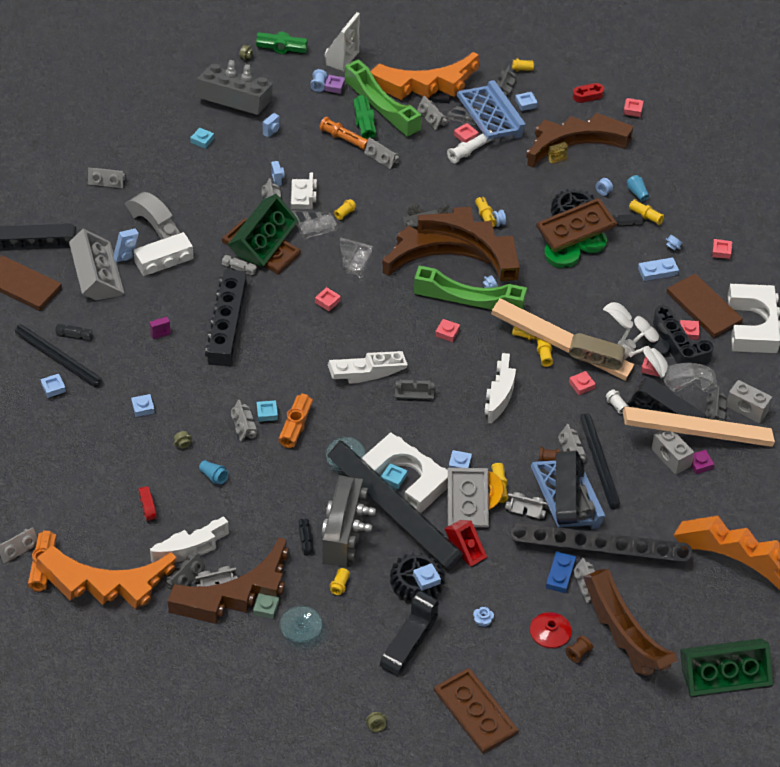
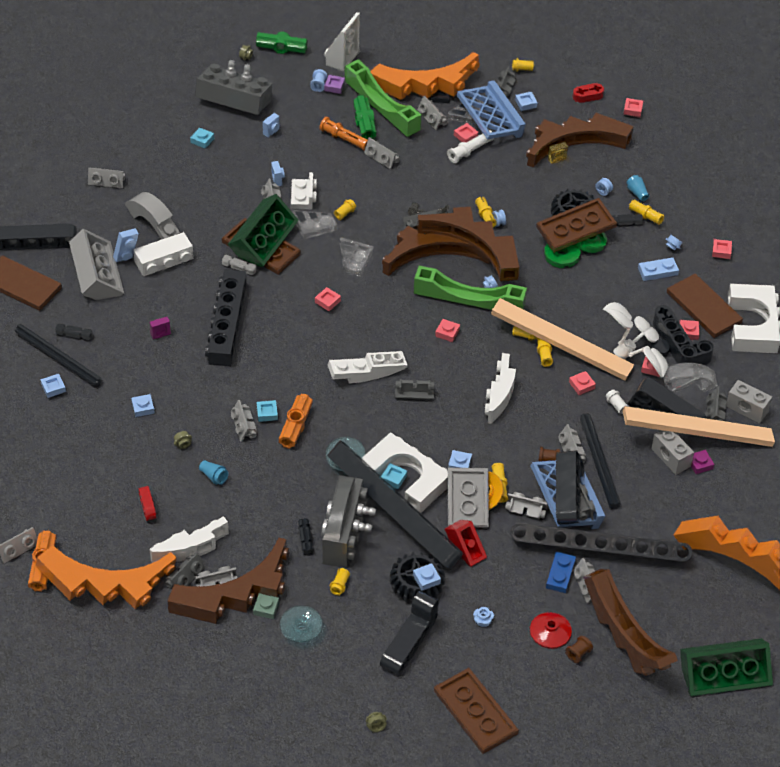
dark tan beam [569,333,625,370] -> none

